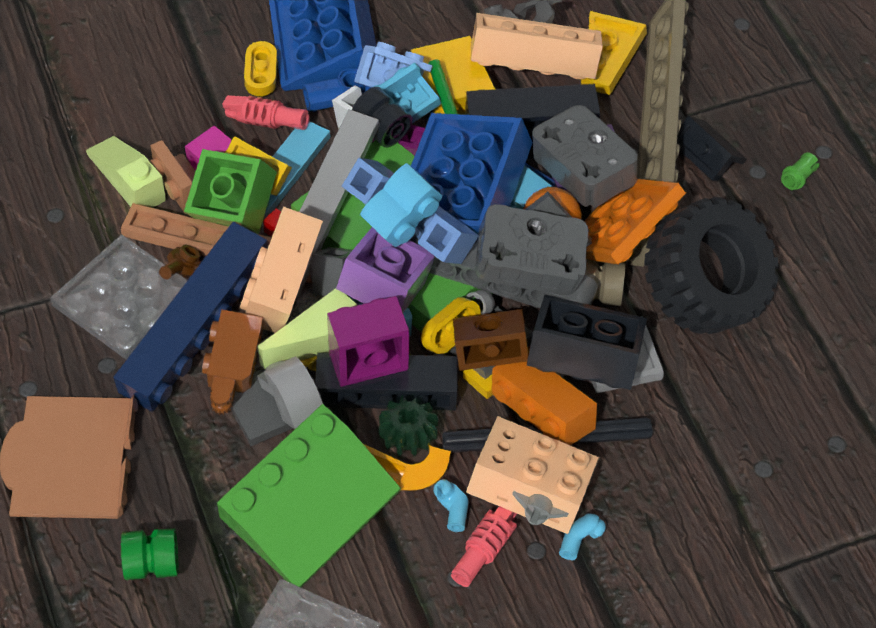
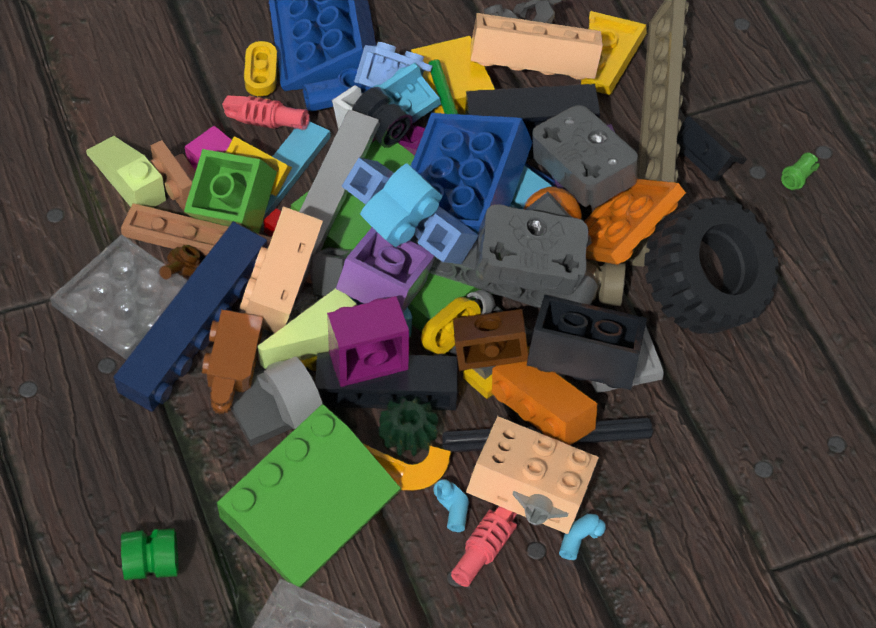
nougat piece [0,394,138,519] -> none

